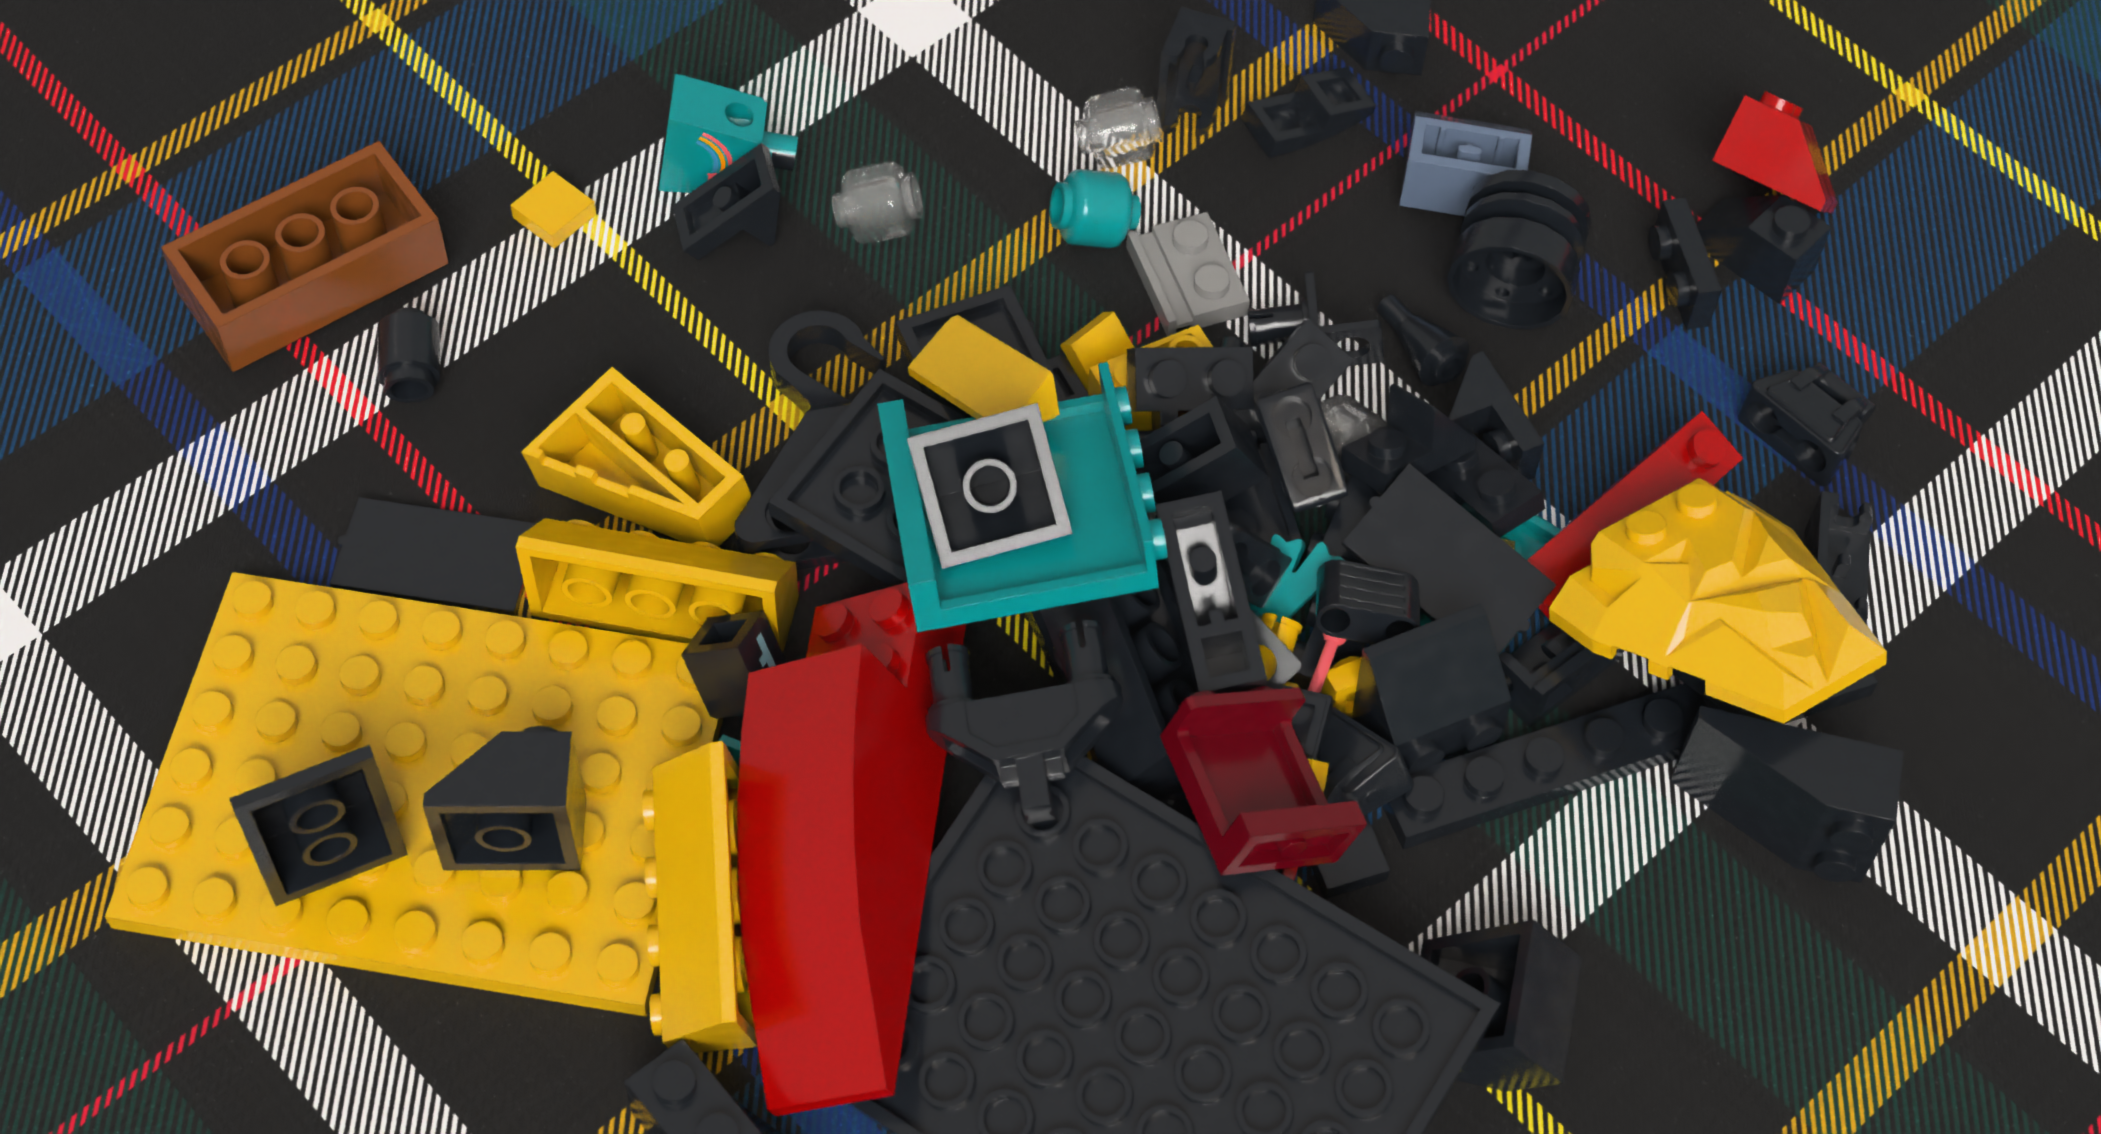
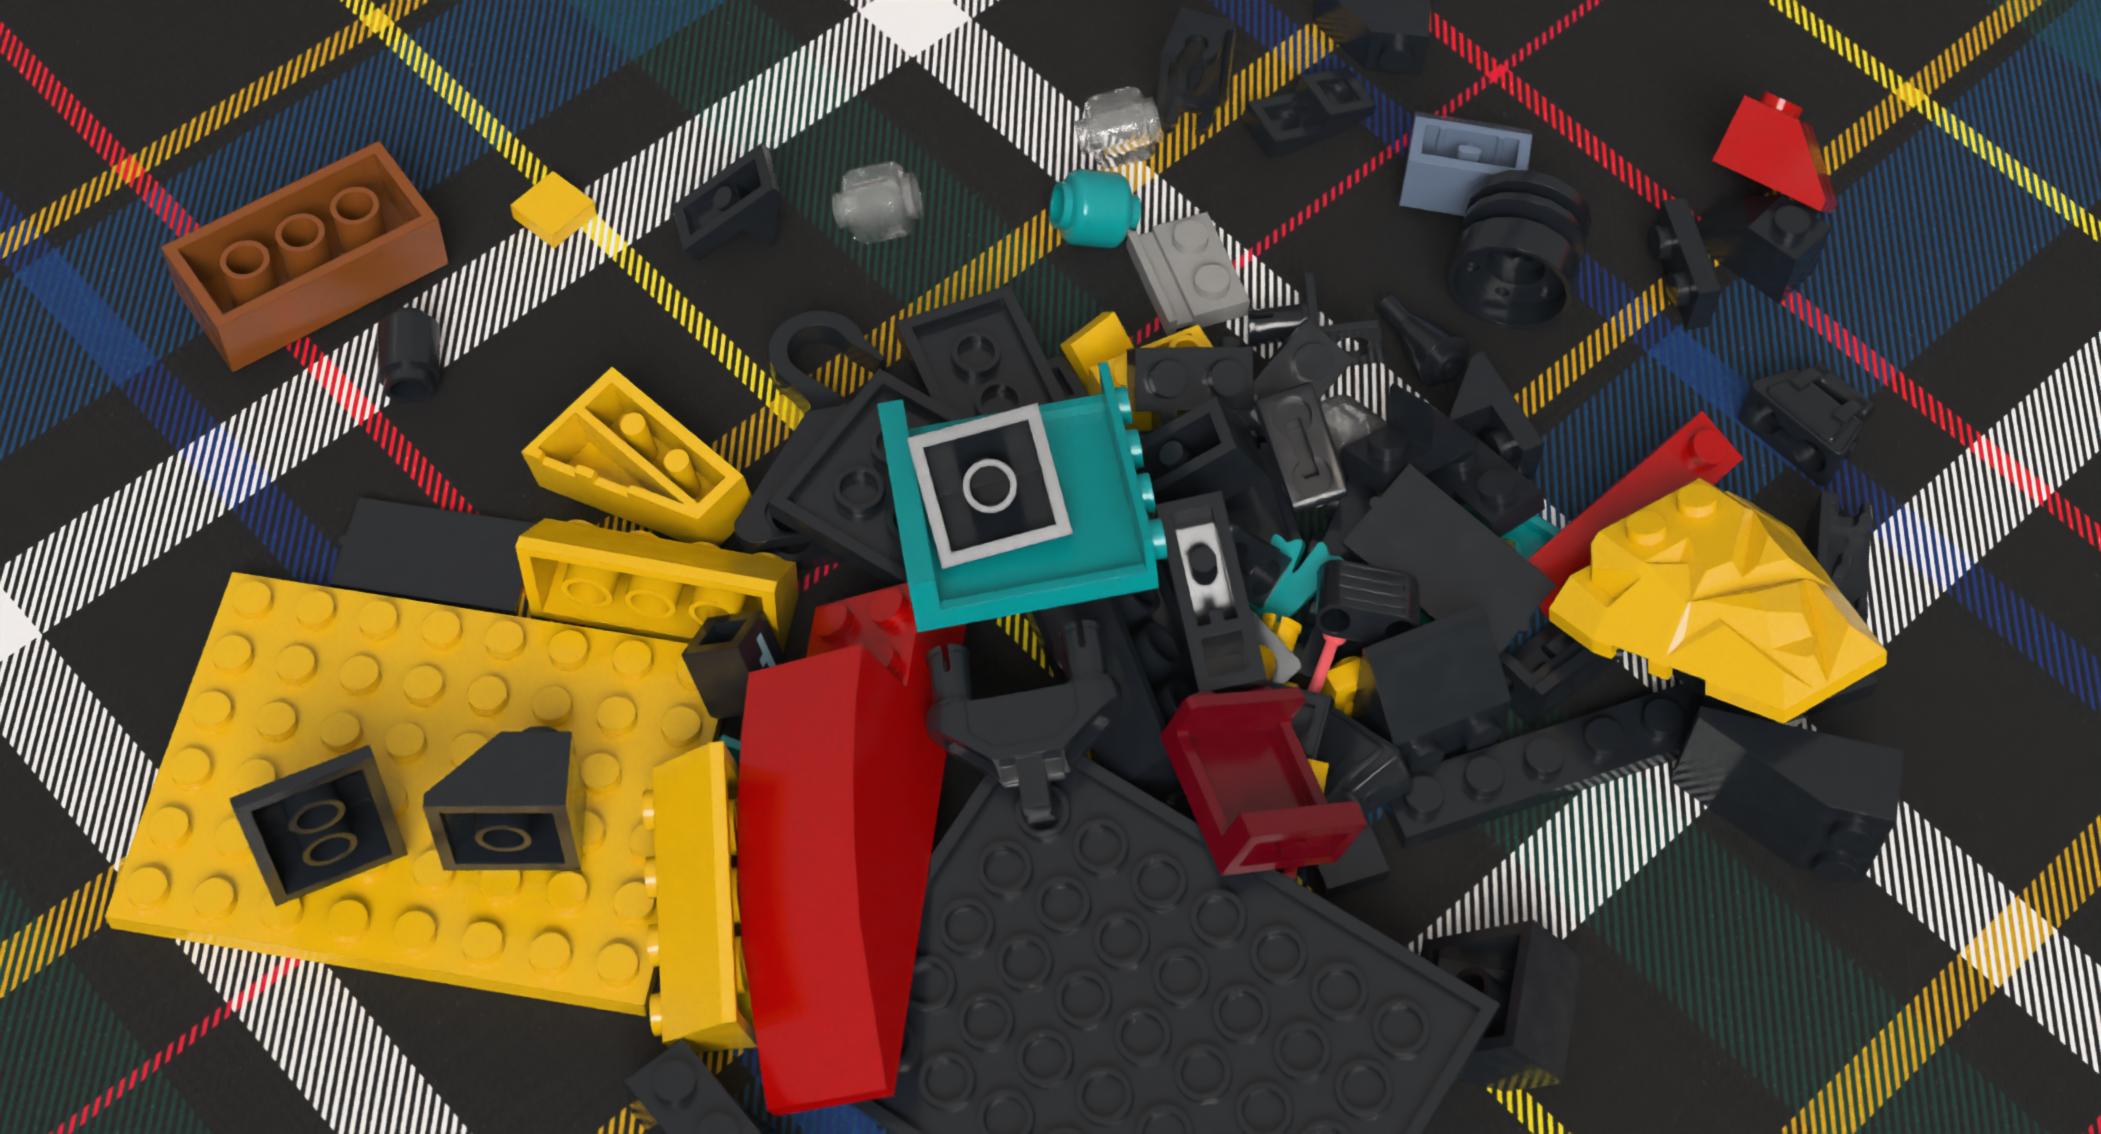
teal torso [659,74,798,193] -> none
yellow slope [908,315,1060,423] -> none

